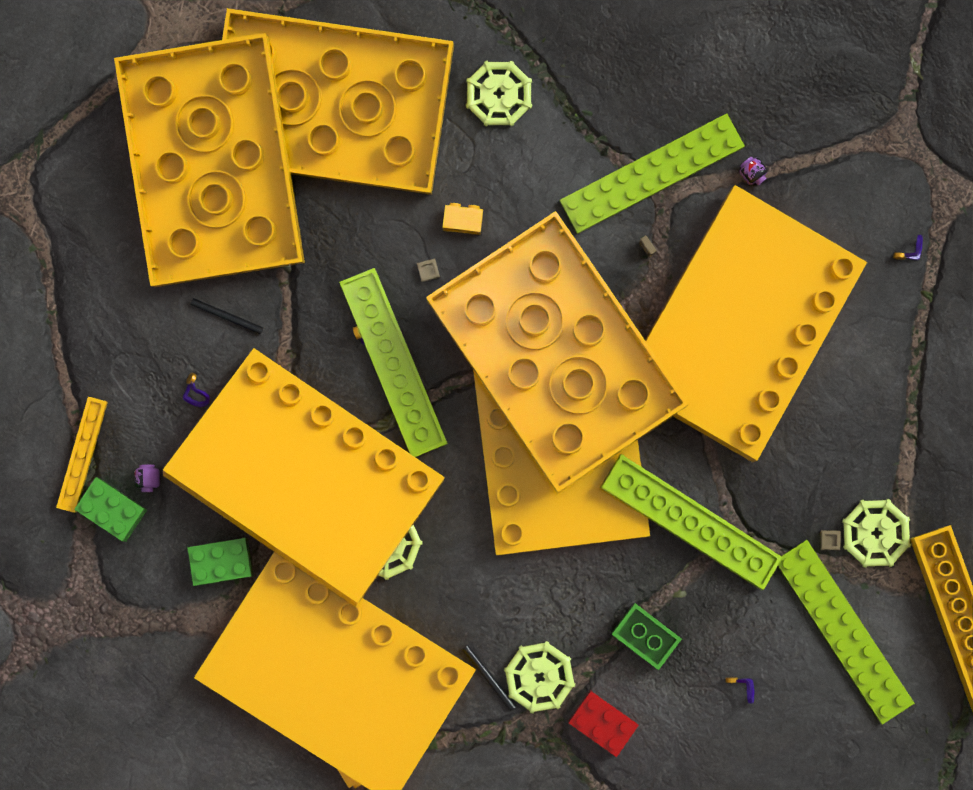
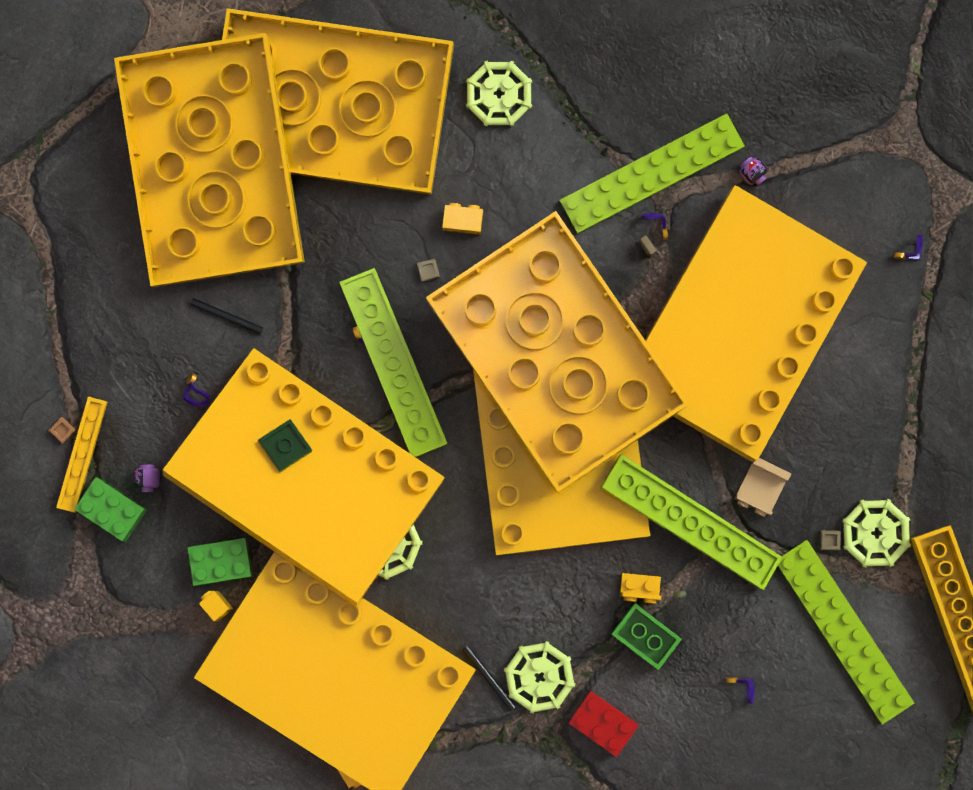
none -> medium nougat tile [48,417,76,444]
none -> yellow brick [199,590,234,622]
none -> dark green tile [258,419,312,473]
none -> yellow bracket [620,573,661,603]
none -> dark purple piece [641,213,668,240]
none -> tan panel [734,458,791,517]

